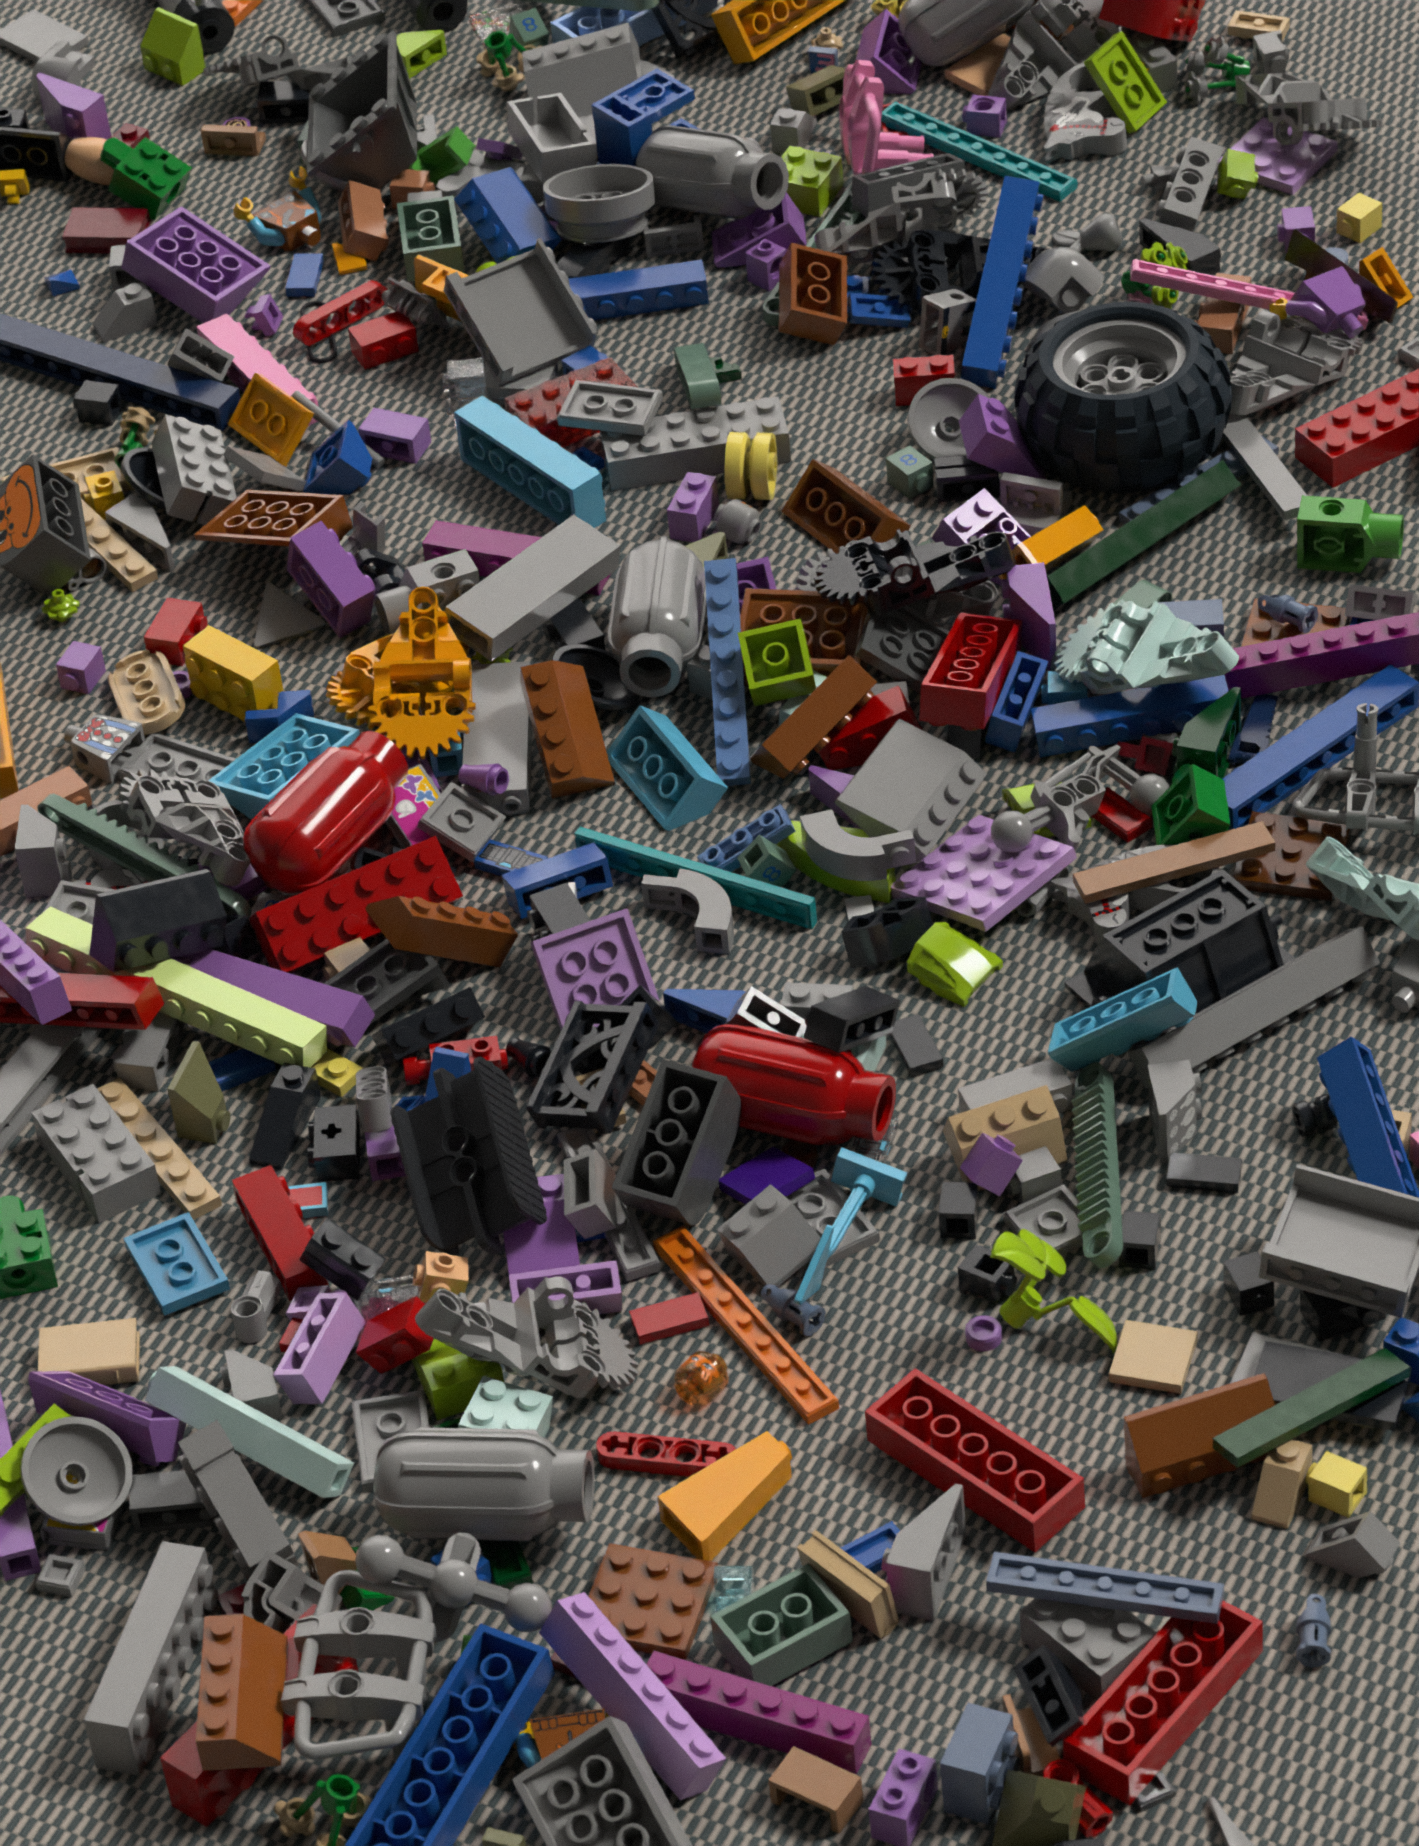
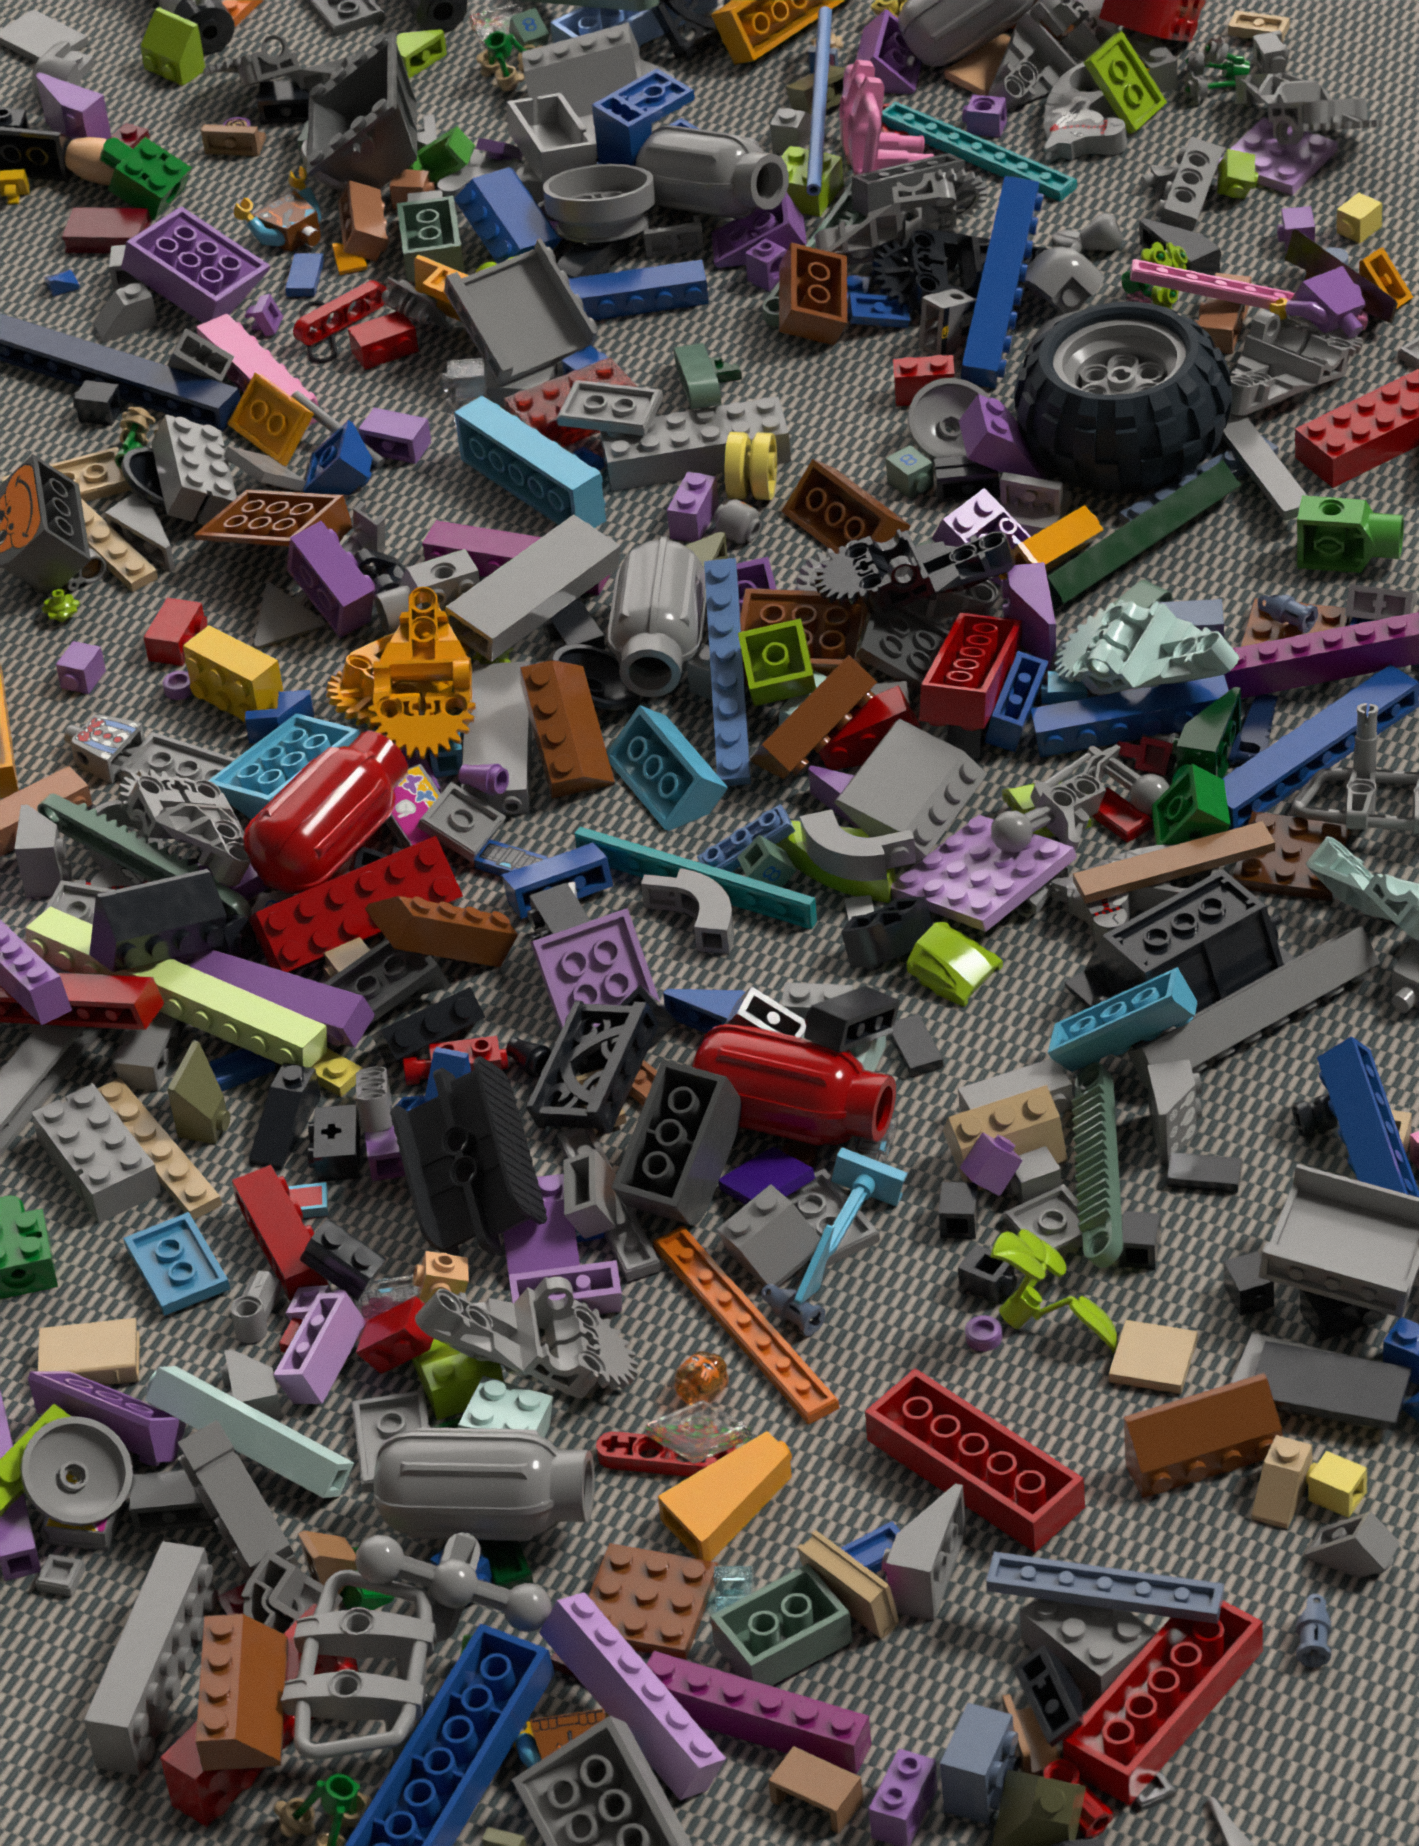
yellow brick [84,470,124,520] -> none
tan tile [108,650,185,735] -> none
tile [629,1292,709,1345] -> none
dark green tile [1212,1348,1410,1468] -> none
none -> clear tile [646,1400,751,1464]
none -> medium blue piece [806,7,832,196]

